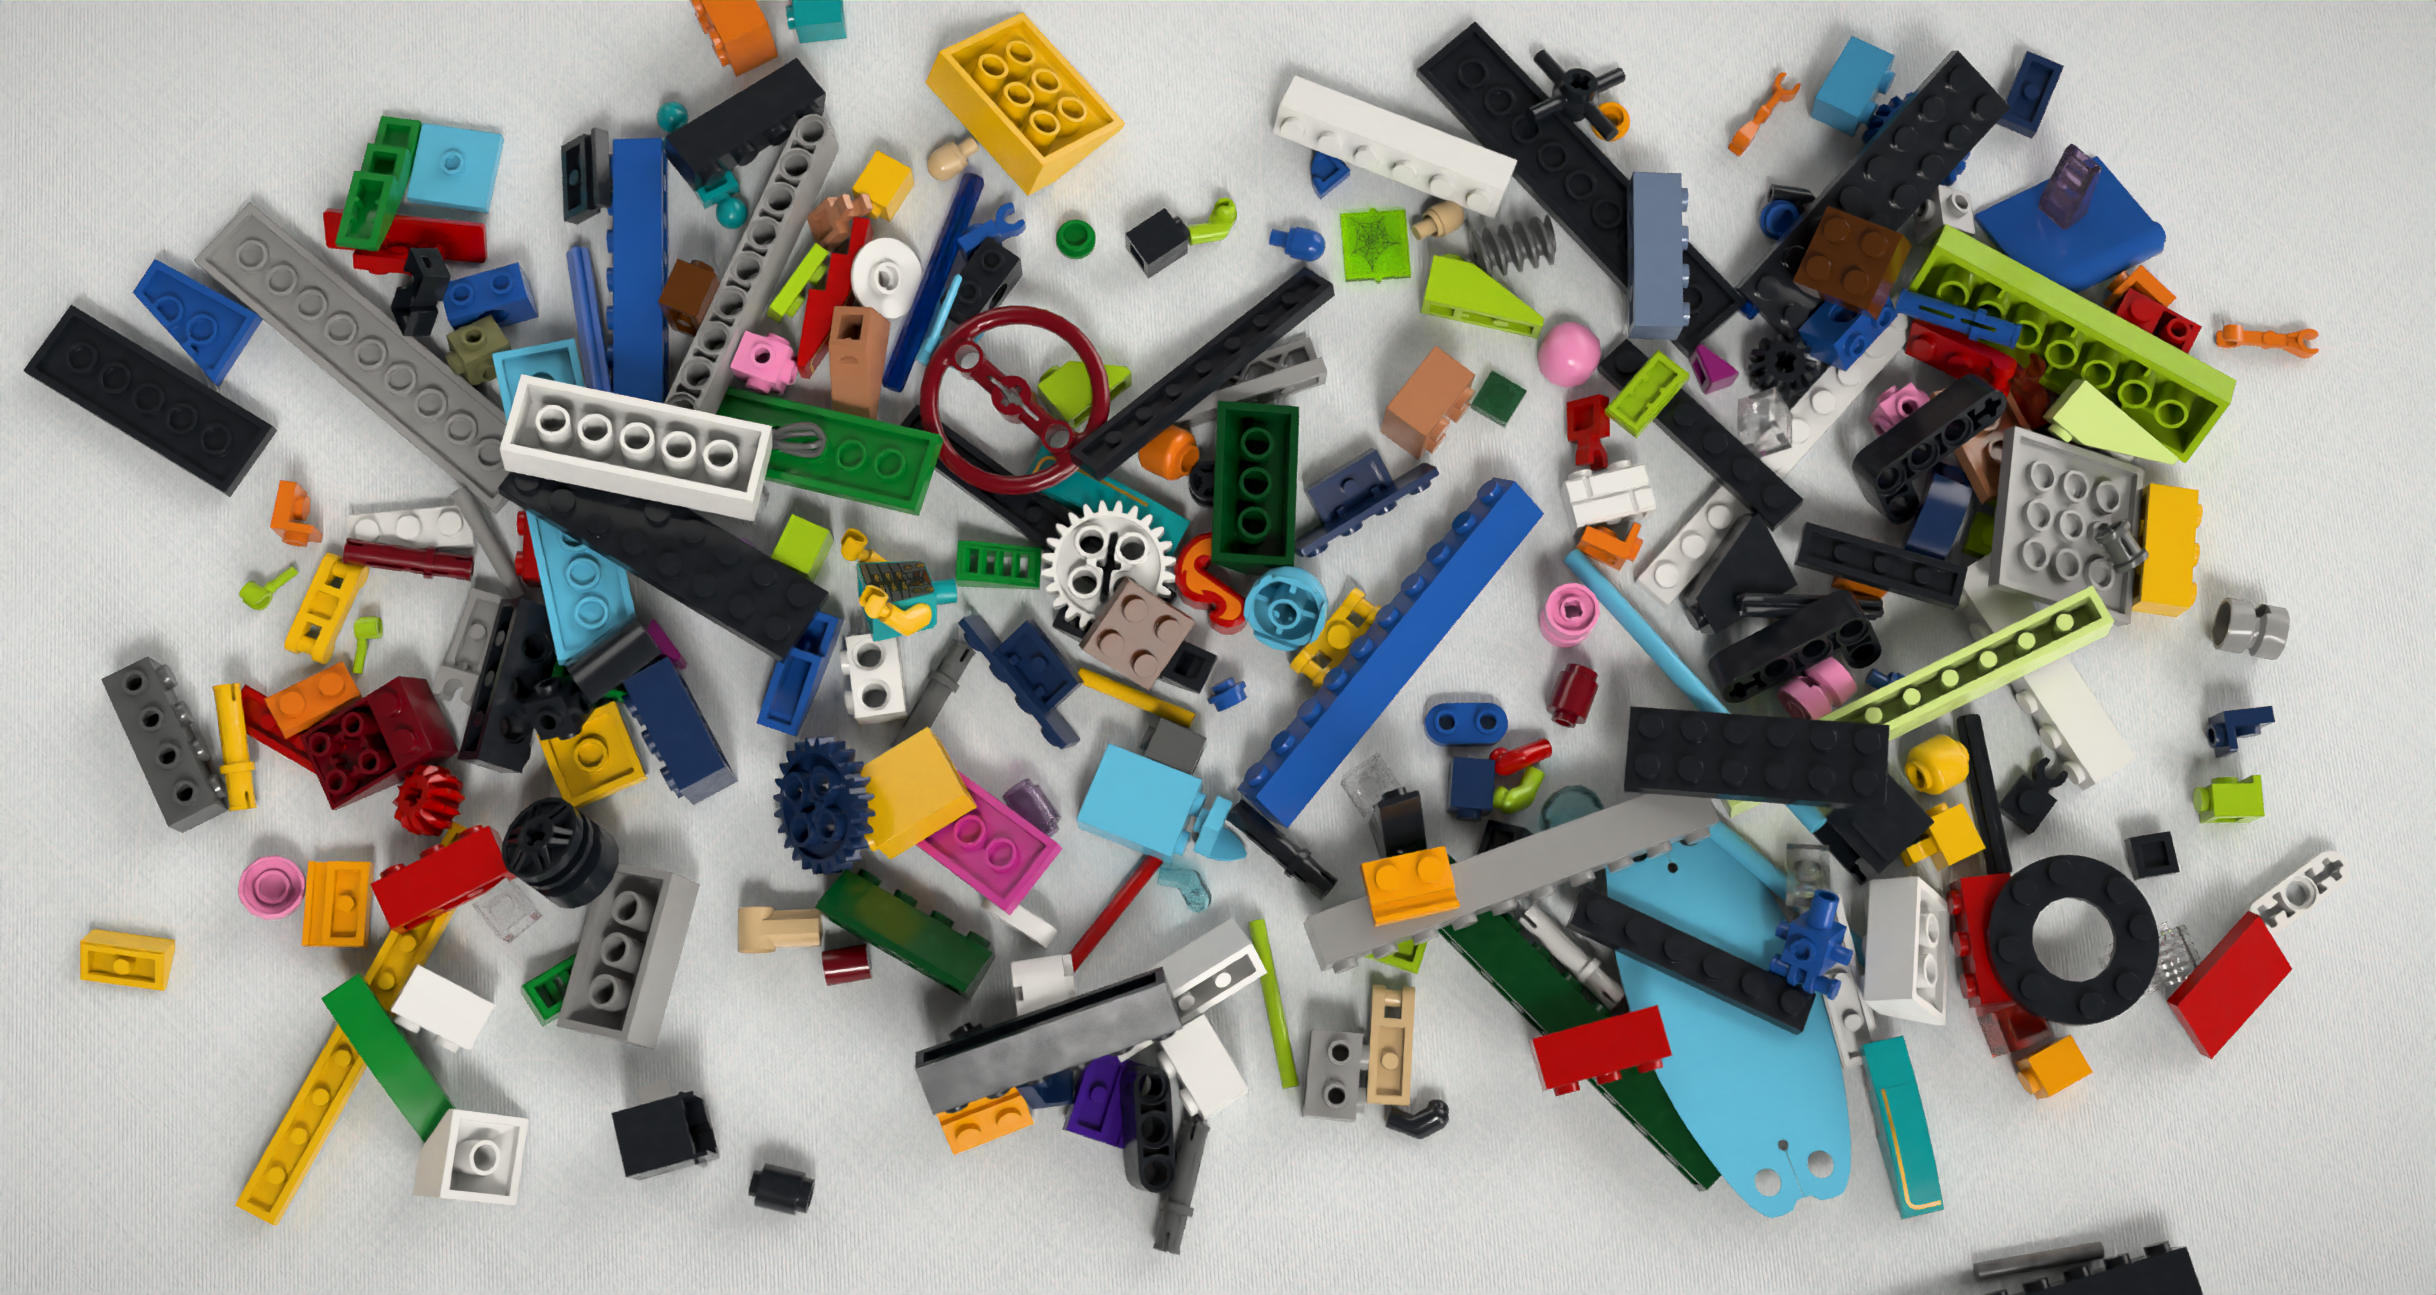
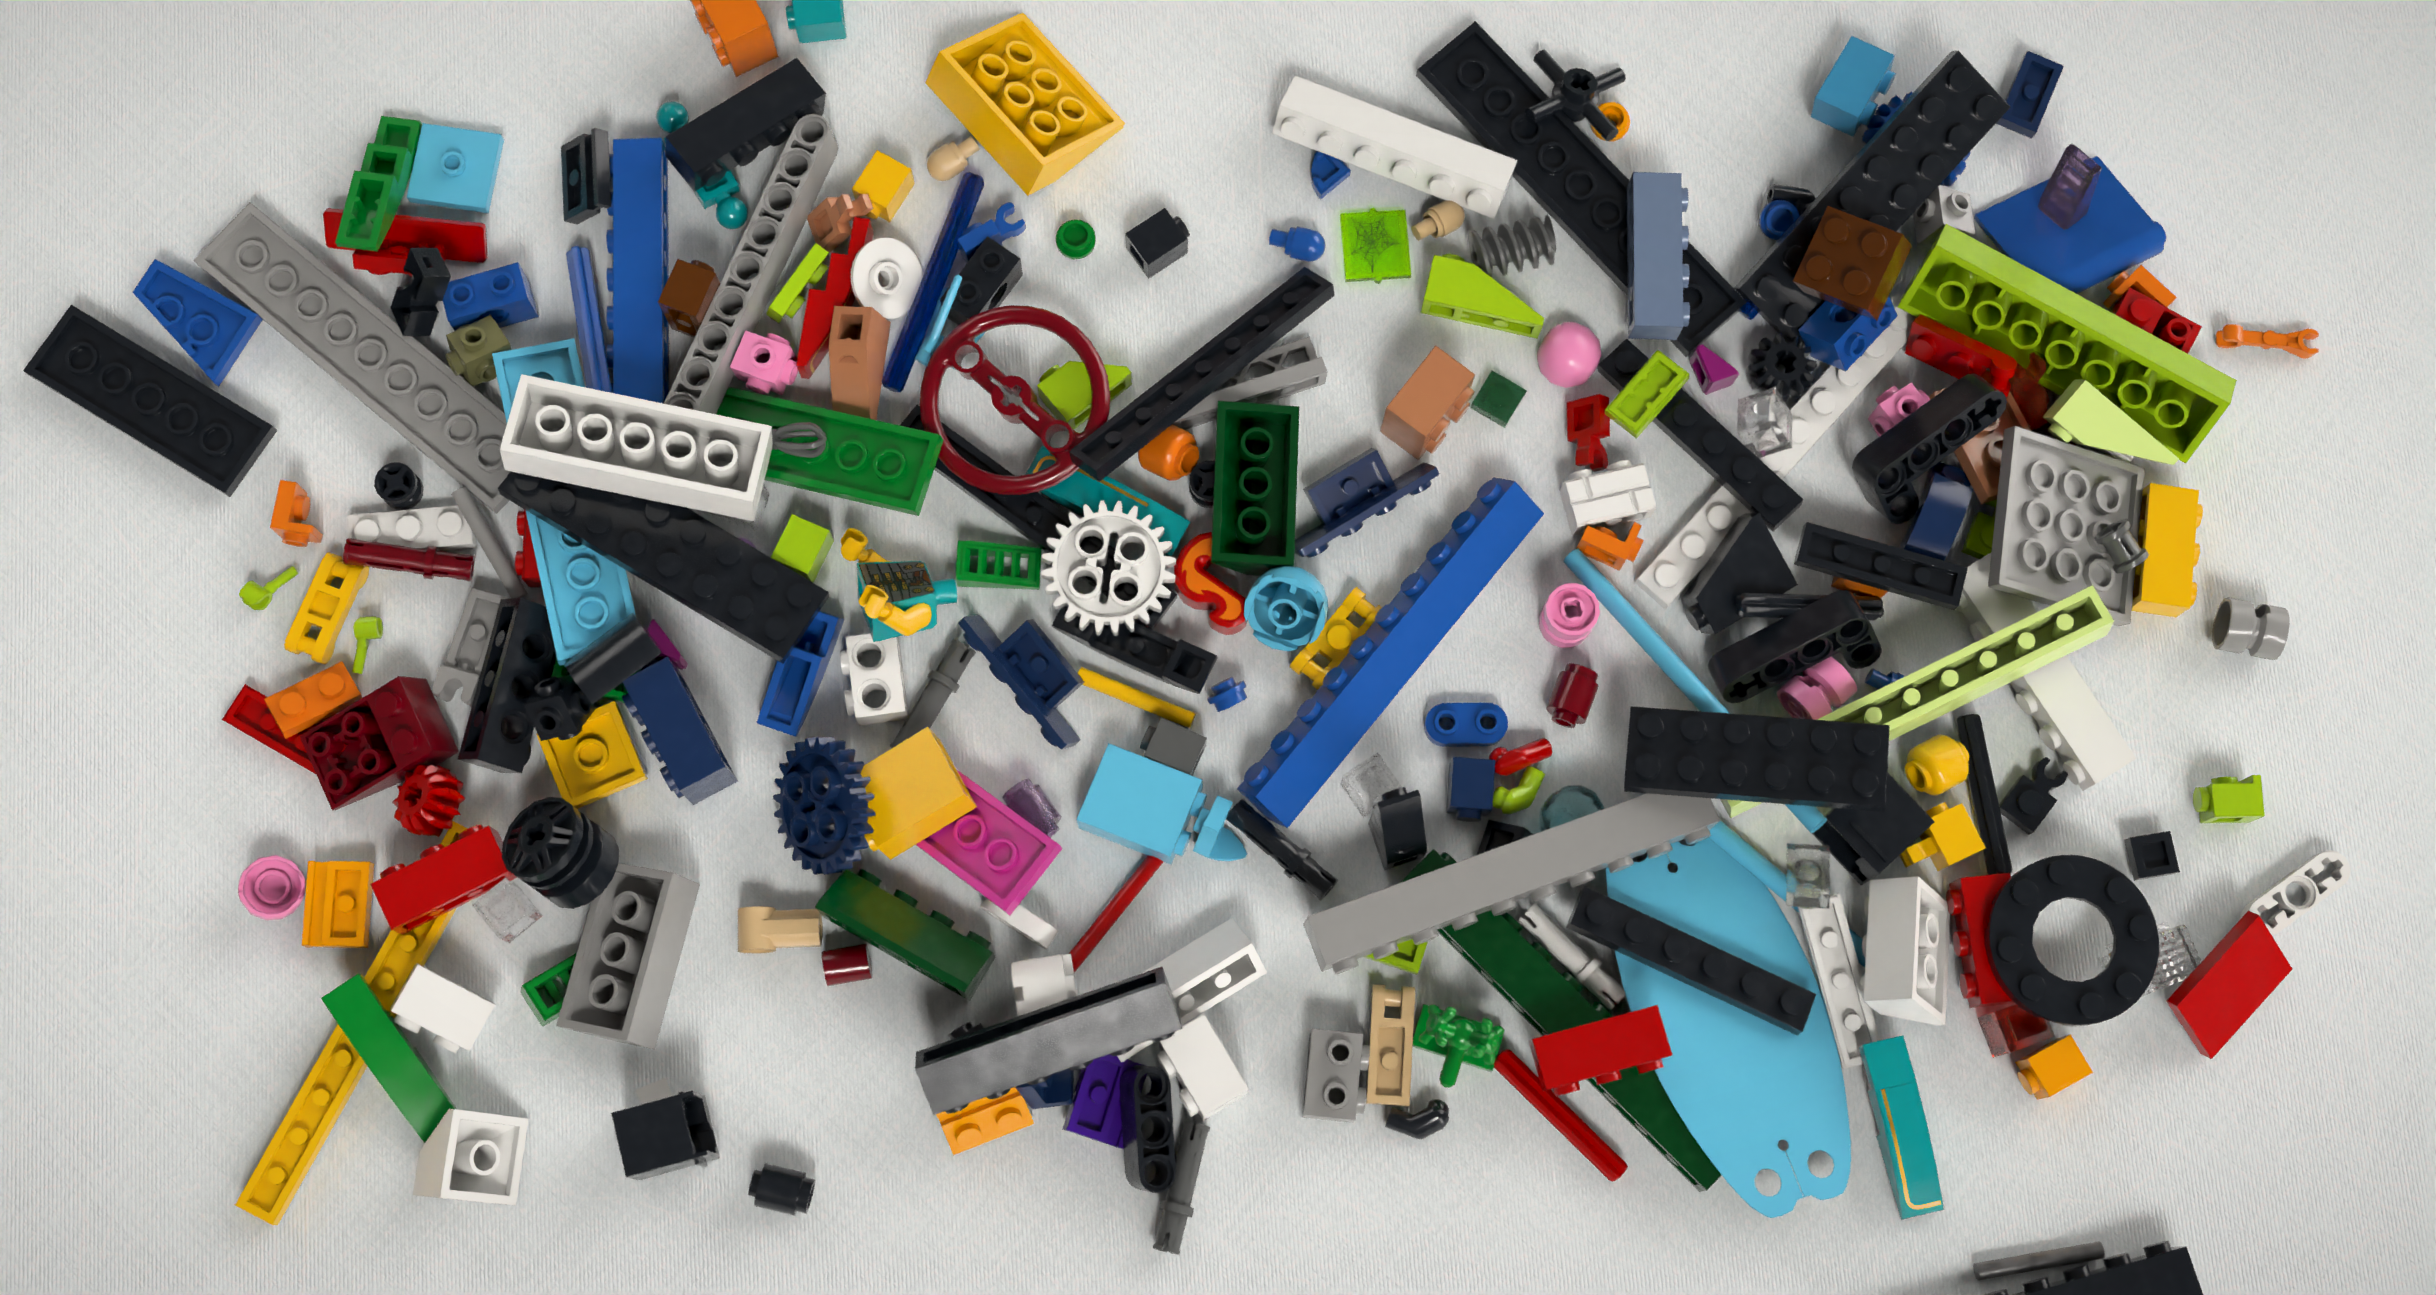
yellow slope [80,929,175,991] -> none
dark grey brick [101,656,228,833] -> none
yellow pin [212,683,257,812] -> none
plate [1079,576,1196,690] -> none
clear light blue arm [1157,864,1212,913] -> none
lime arm [1186,198,1237,246] -> none
lime bar [1248,919,1299,1089] -> none
light orange plate [1359,846,1460,927] -> none
orange piece [1728,72,1801,156] -> none
blue piece [1769,890,1853,1000] -> none
blue pin [1895,288,2023,349] -> none
dark blue bracket [2206,706,2275,758] -> none
none -> black wheel [374,462,424,510]
none -> green piece [1413,1004,1505,1088]
none -> red axle [1494,1049,1628,1182]

